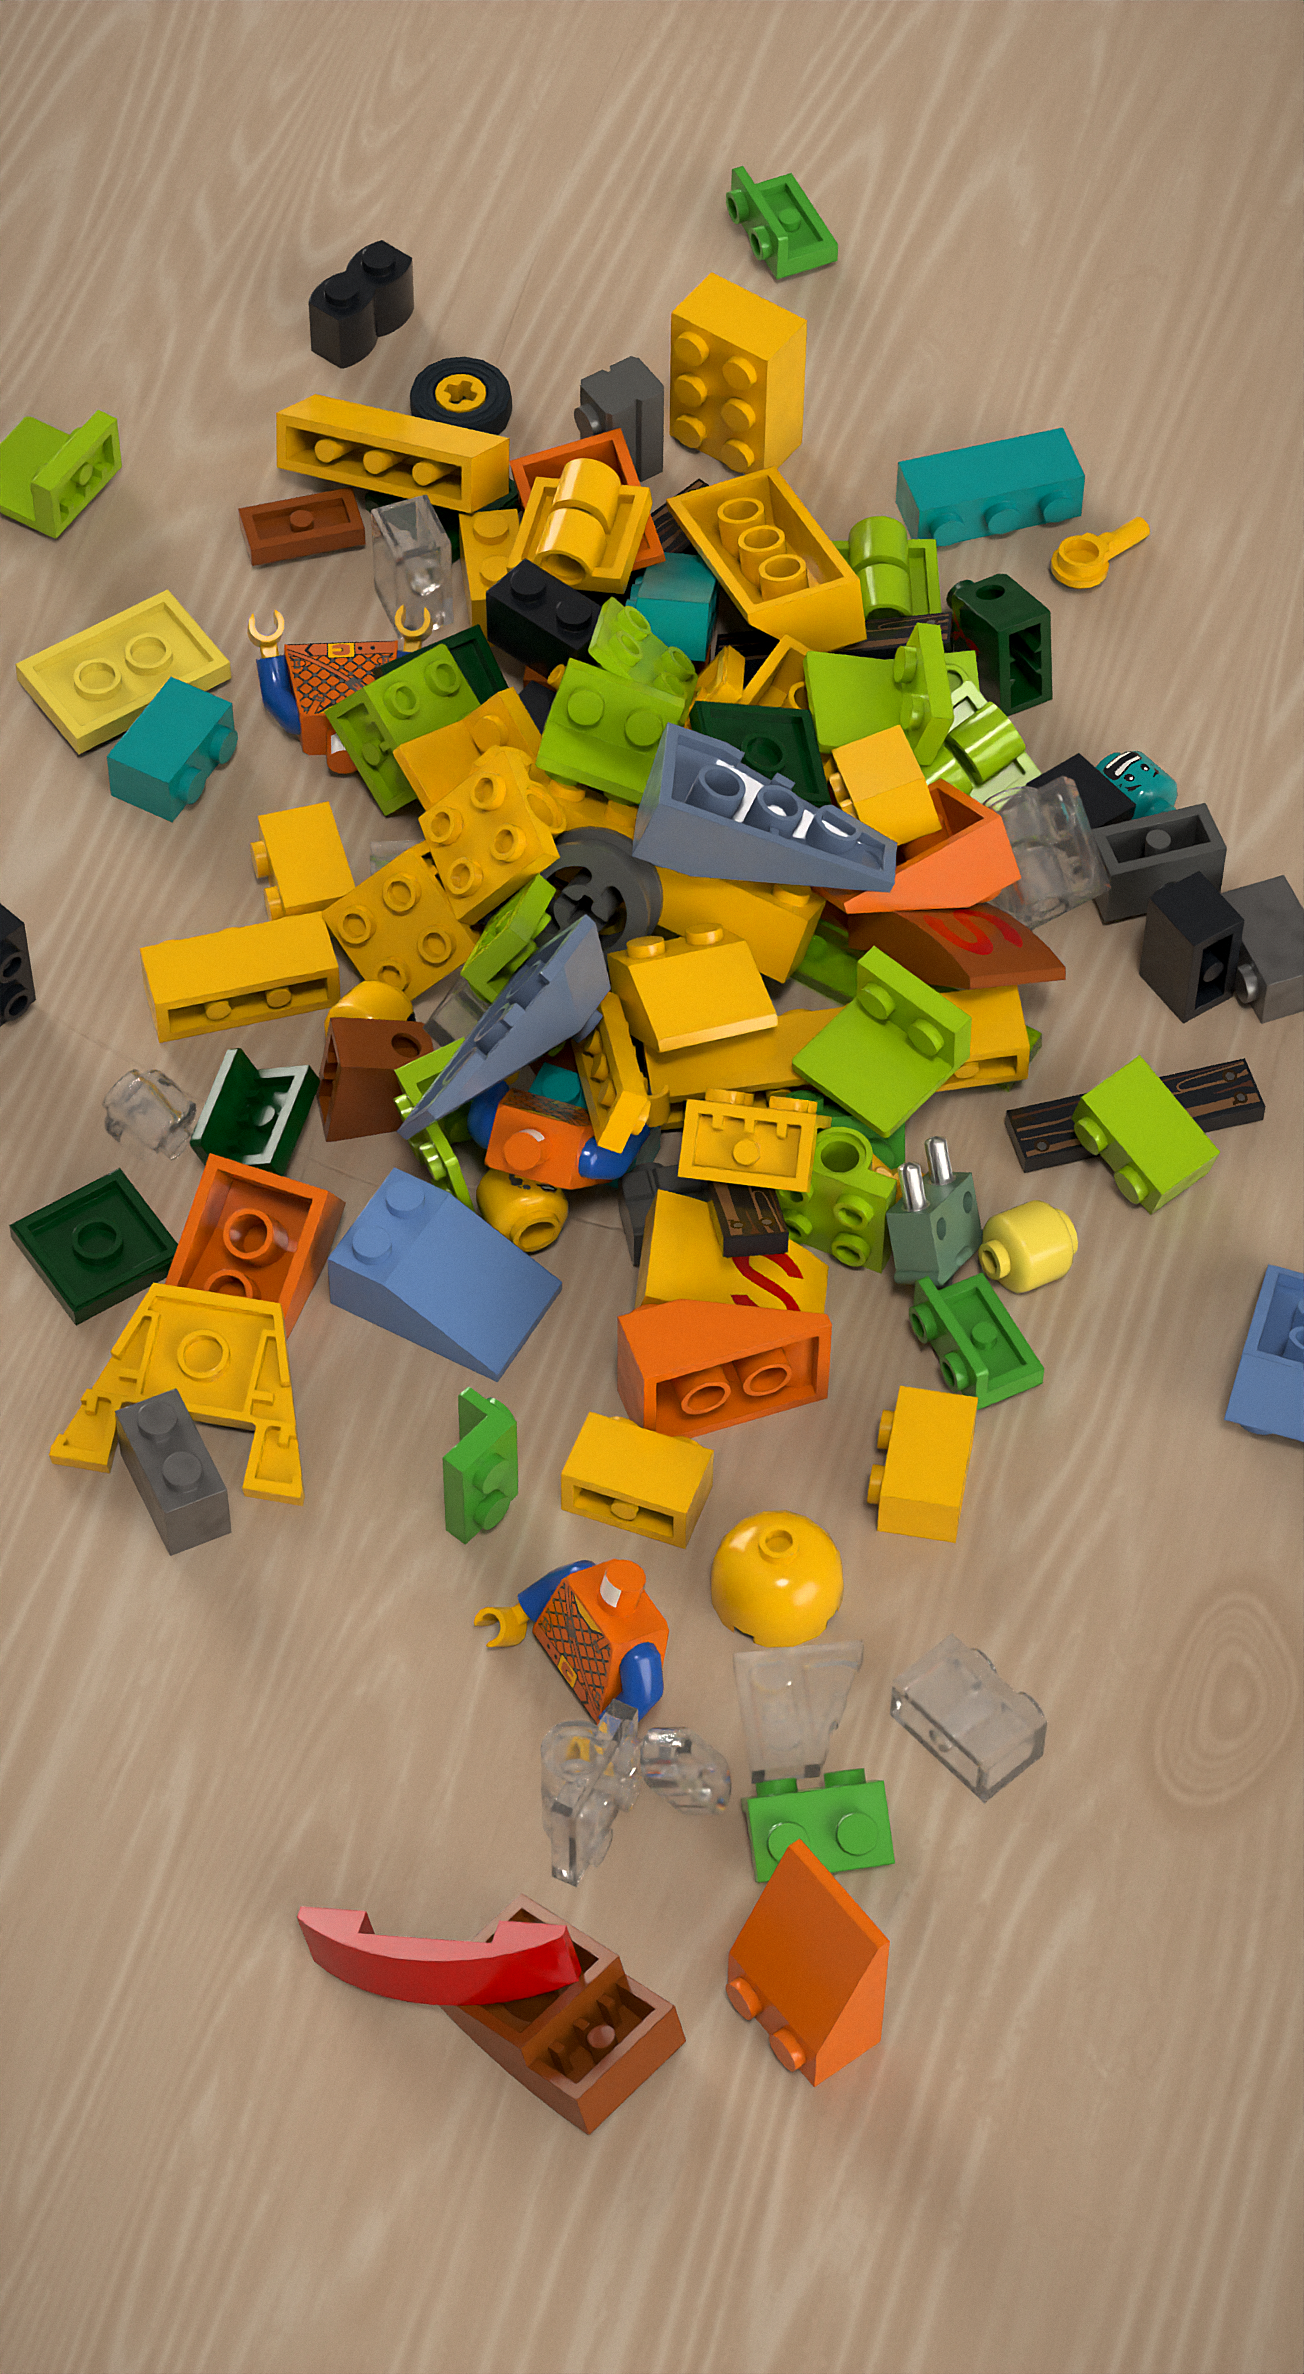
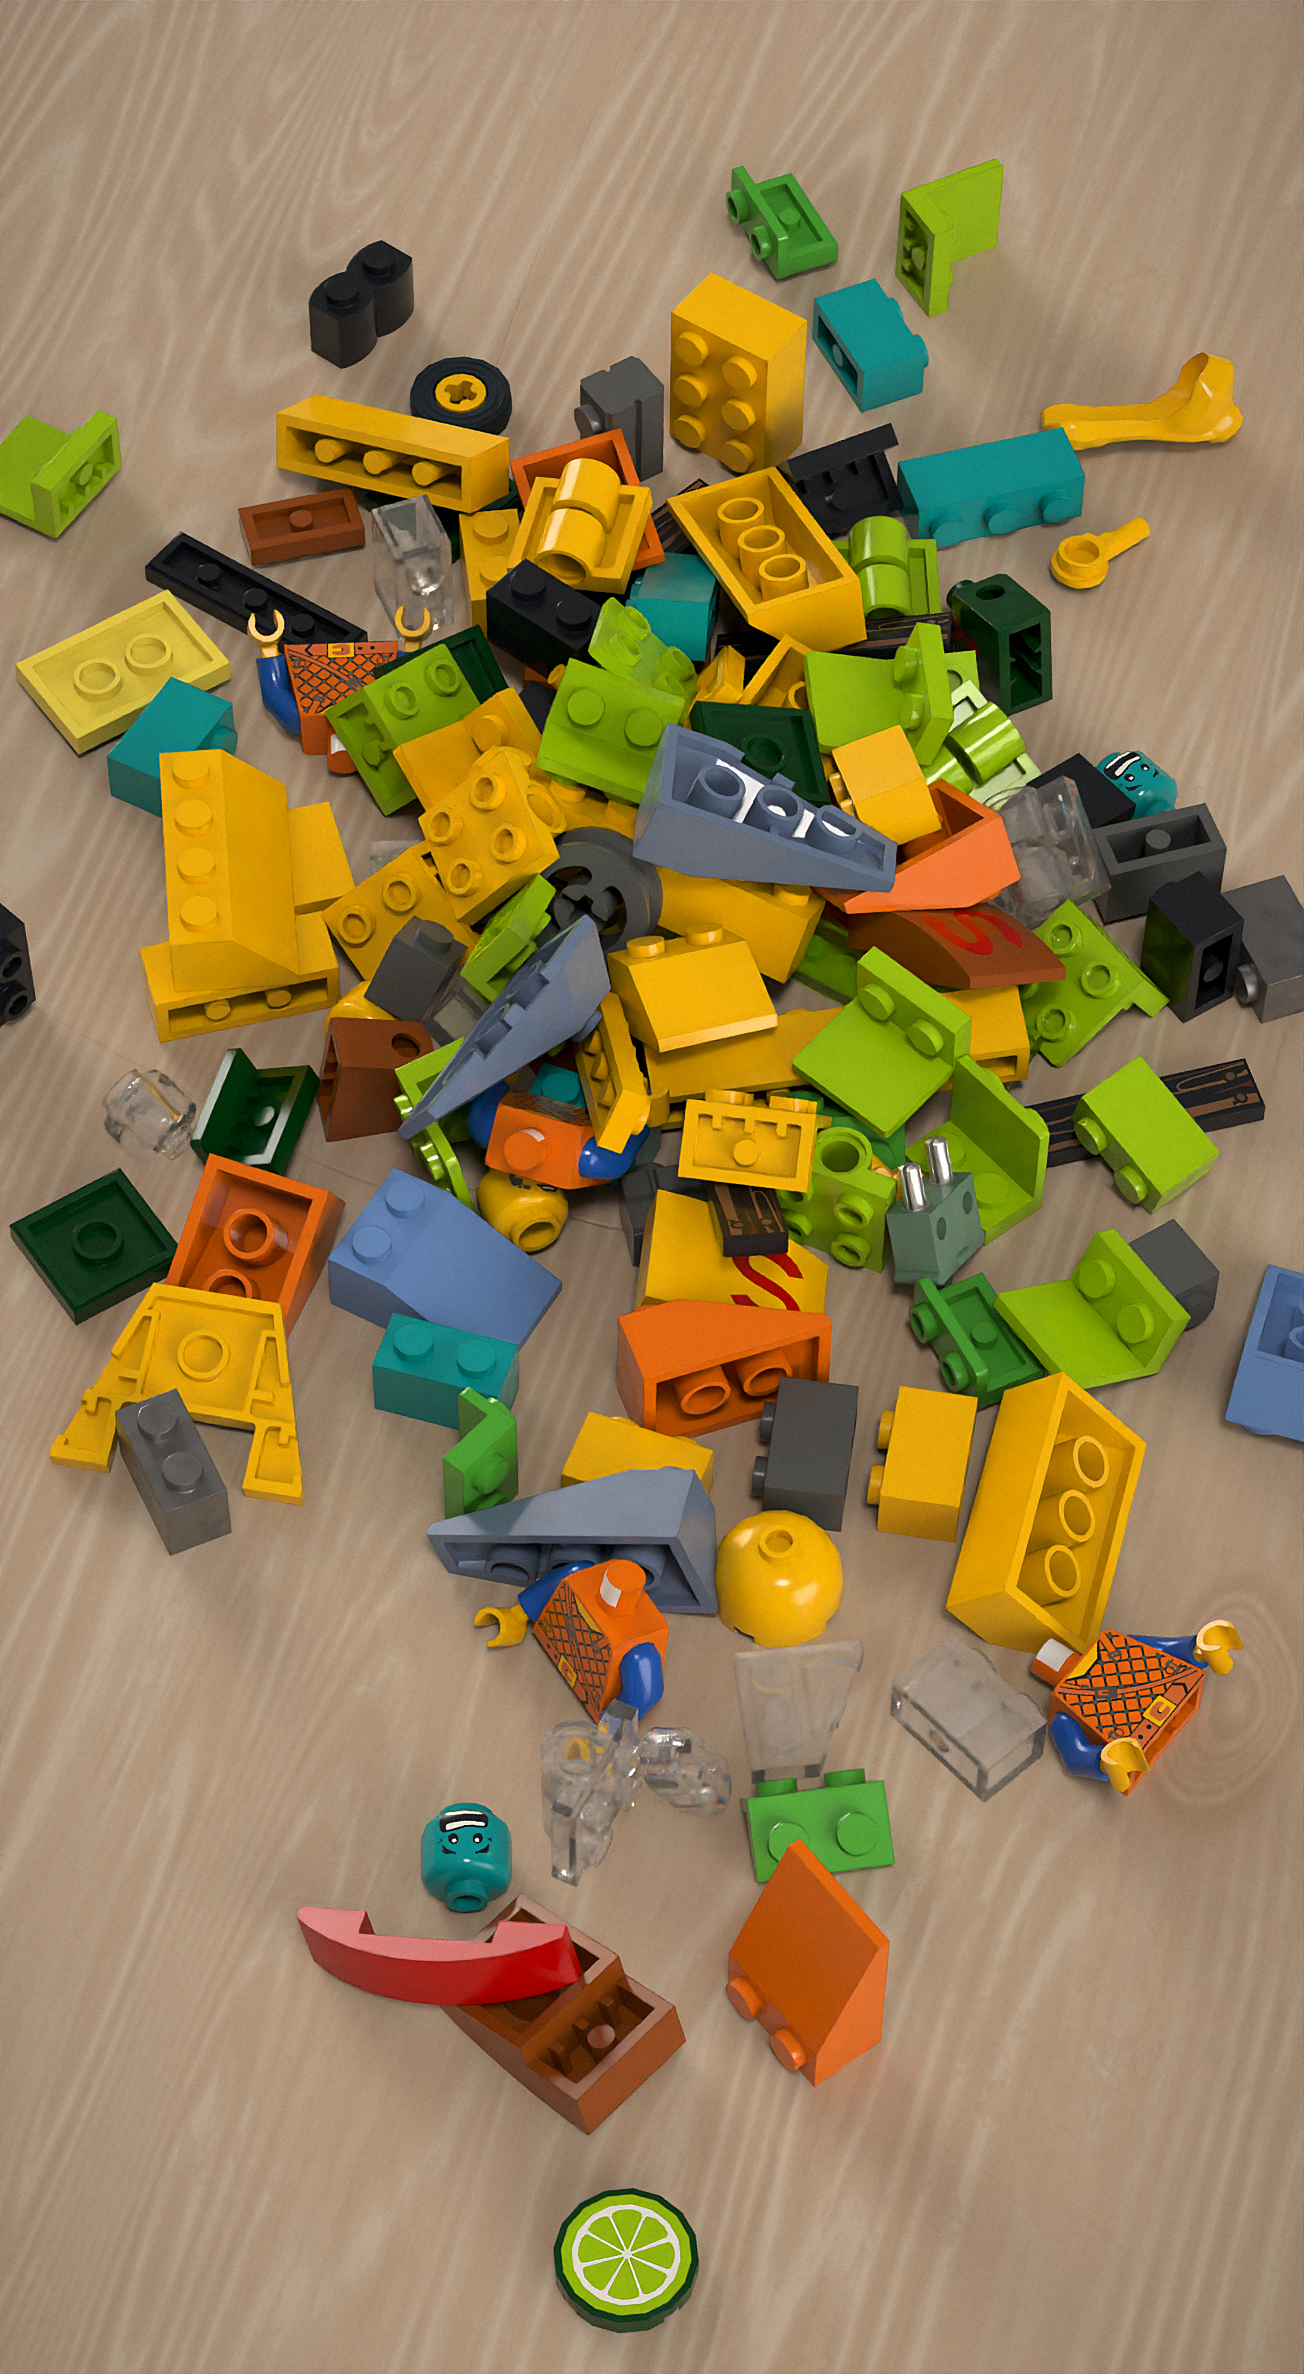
light yellow head [978,1200,1078,1293] -> none
none -> black tile [145,531,368,654]
none -> yellow slope [159,749,300,992]
none -> dark grey brick [363,915,468,1023]
none -> teal brick [372,1313,519,1430]
none -> teal head [421,1803,512,1912]
none -> sand blue wedge [427,1466,719,1614]
none -> tile [554,2188,699,2333]
none -> dark grey brick [751,1377,859,1532]
none -> black bracket [775,423,904,536]
none -> teal brick [812,278,929,413]
none -> lime bracket [895,159,1004,317]
none -> lime bracket [905,1054,1050,1246]
none -> yellow slope [945,1372,1147,1656]
none -> lime bracket [993,1229,1191,1389]
none -> lime bracket [1017,898,1170,1068]
none -> torso [1031,1620,1244,1796]
none -> yellow hair [1040,352,1243,450]
none -> dark grey brick [1128,1219,1220,1328]

